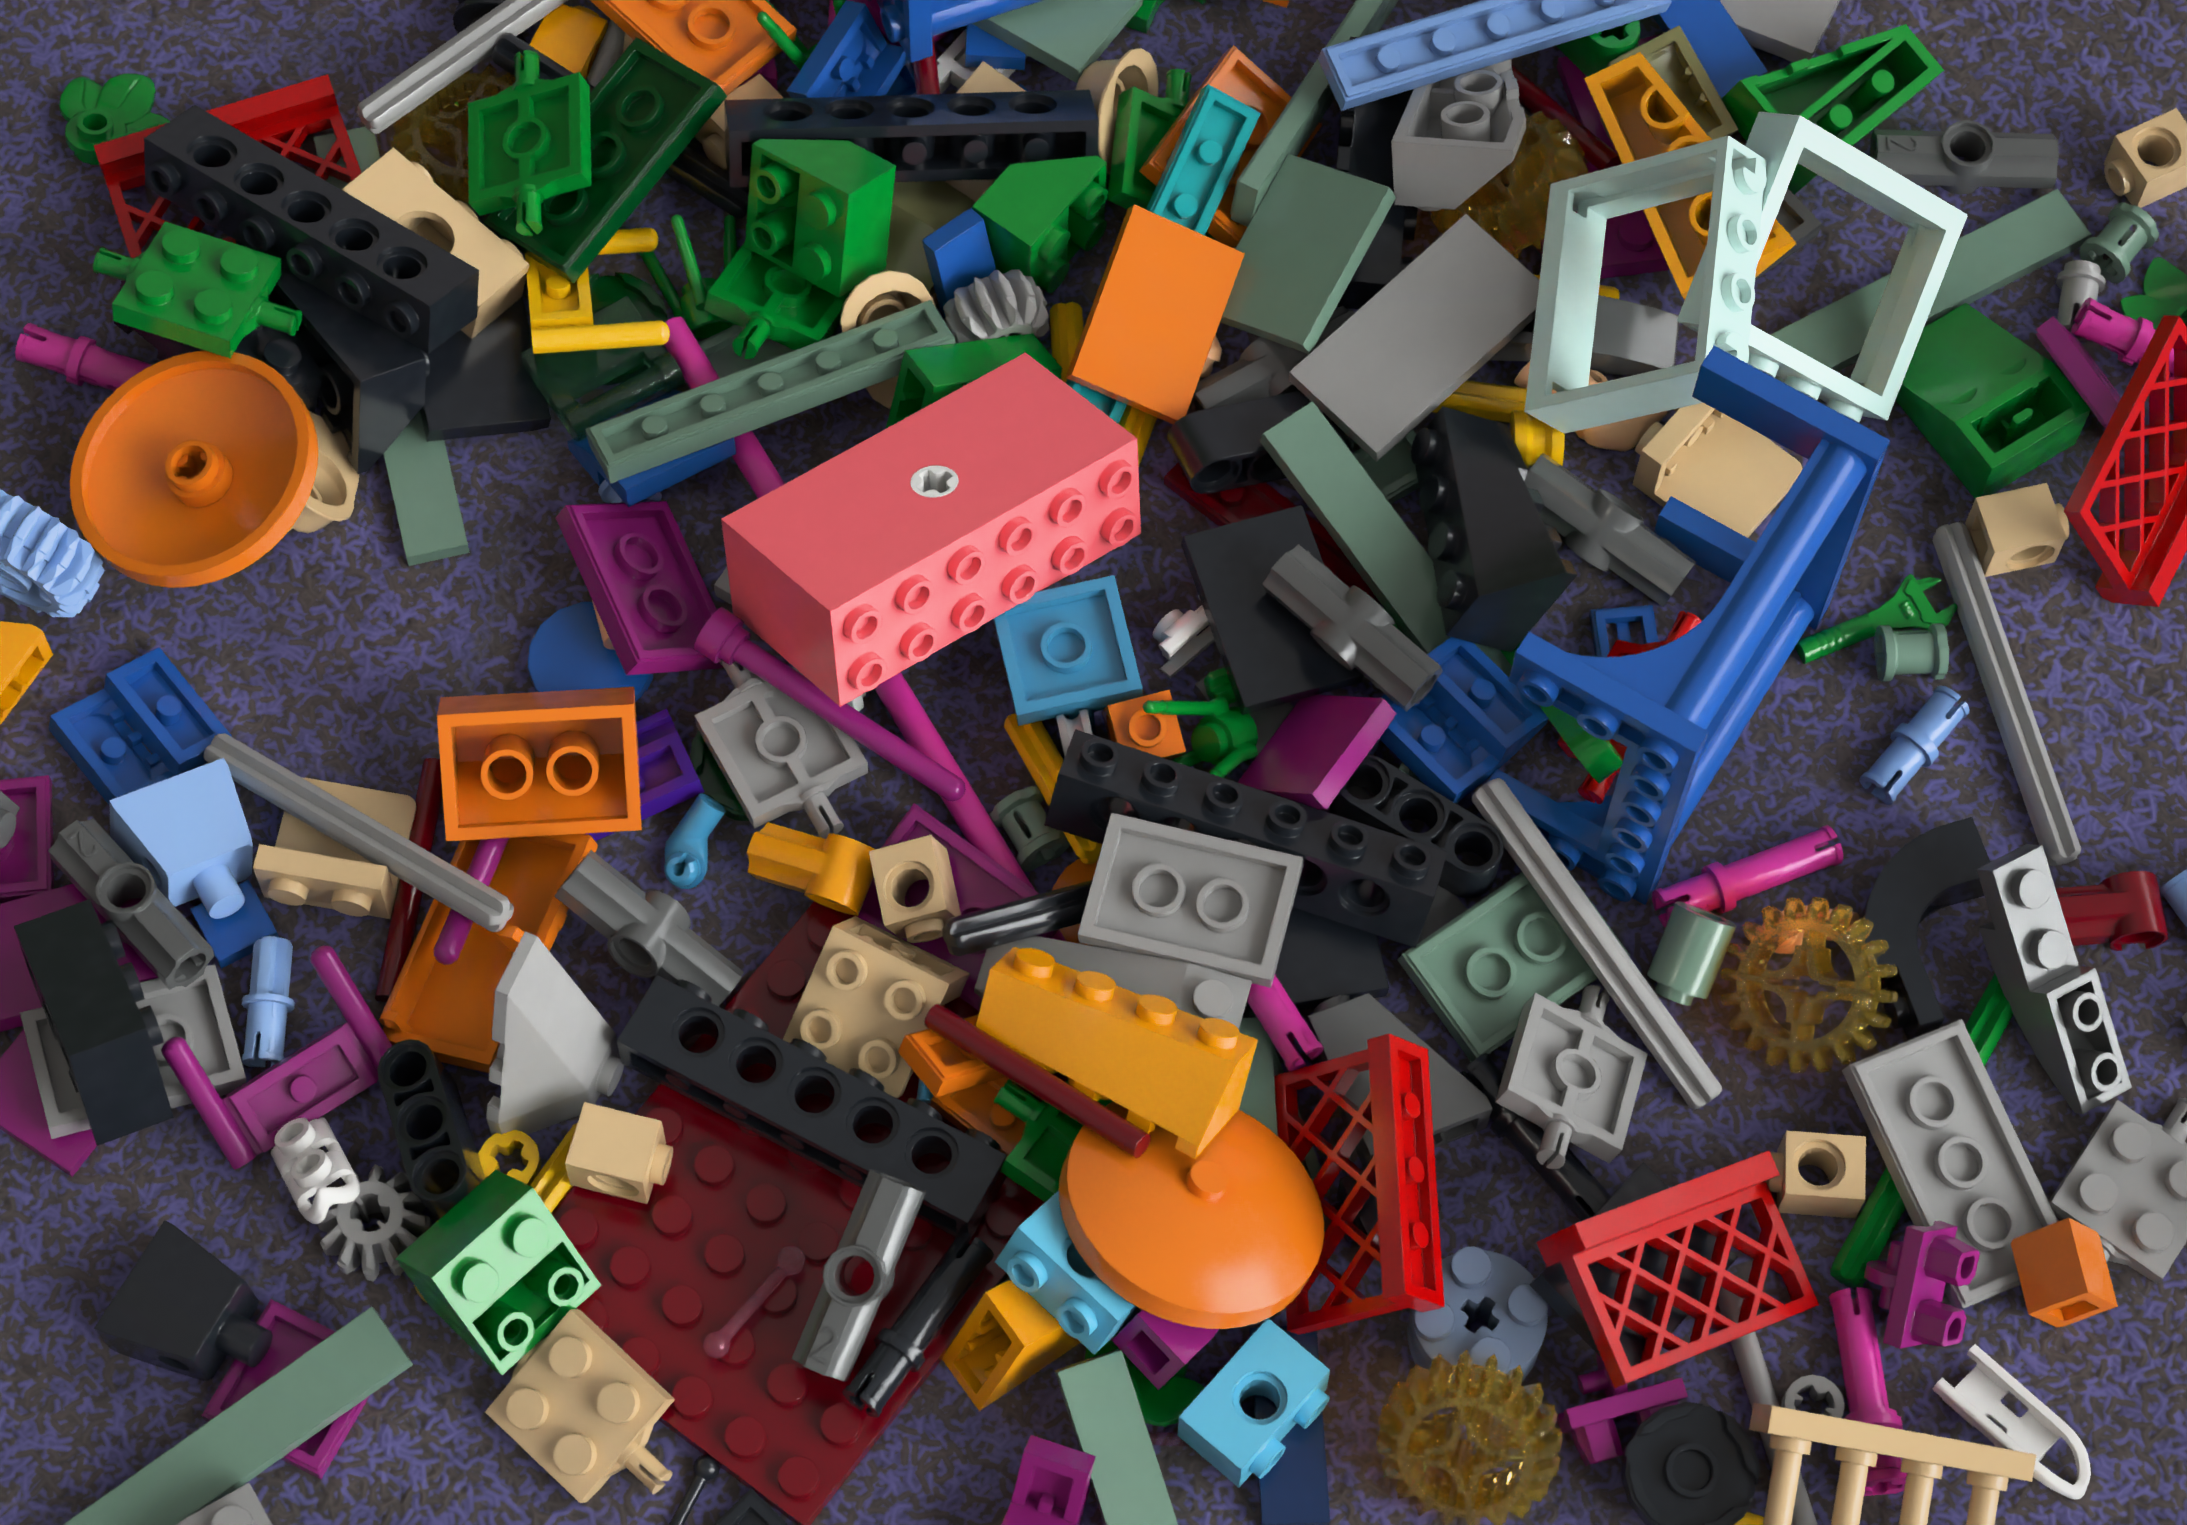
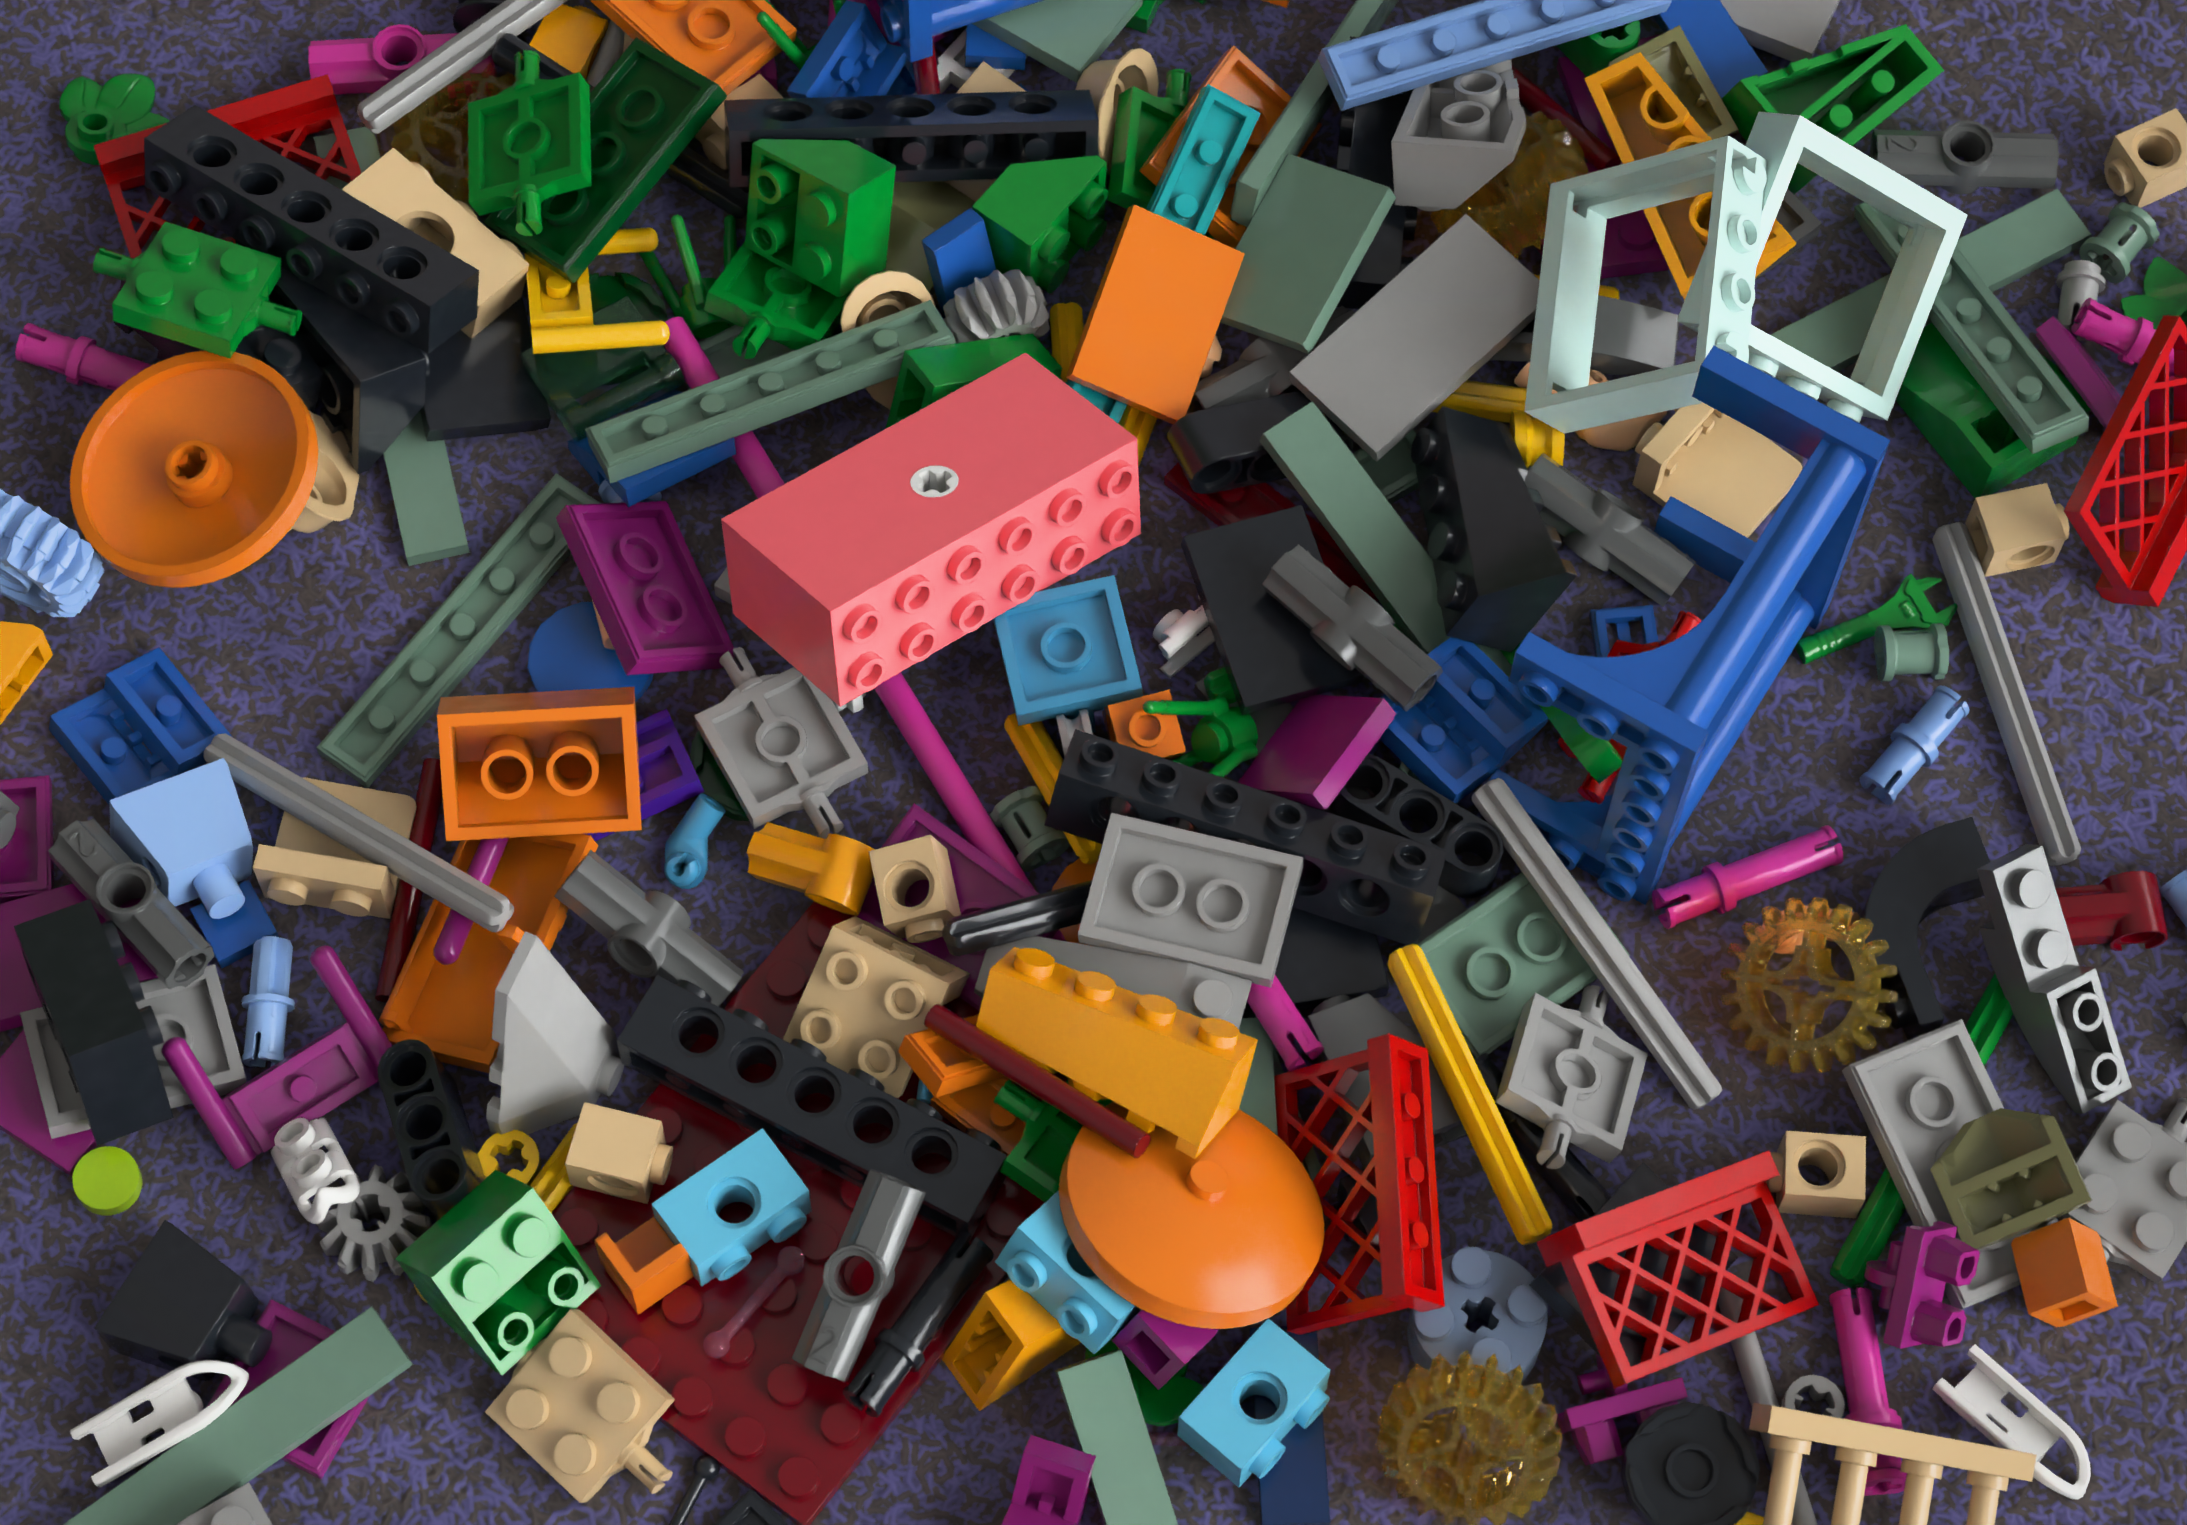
magenta piece [693,607,966,801] -> none
sand green brick [1647,902,1737,1006] -> none
none -> white piece [70,1360,249,1488]
none -> lime tile [72,1146,142,1216]
none -> dark pink piece [309,24,495,95]
none -> sand green tile [316,473,601,788]
none -> orange panel [594,1217,694,1315]
none -> medium azure brick [652,1128,812,1287]
none -> yellow axle [1387,944,1553,1245]
none -> sand green tile [1854,202,2089,454]
none -> olive slope [1930,1108,2093,1250]

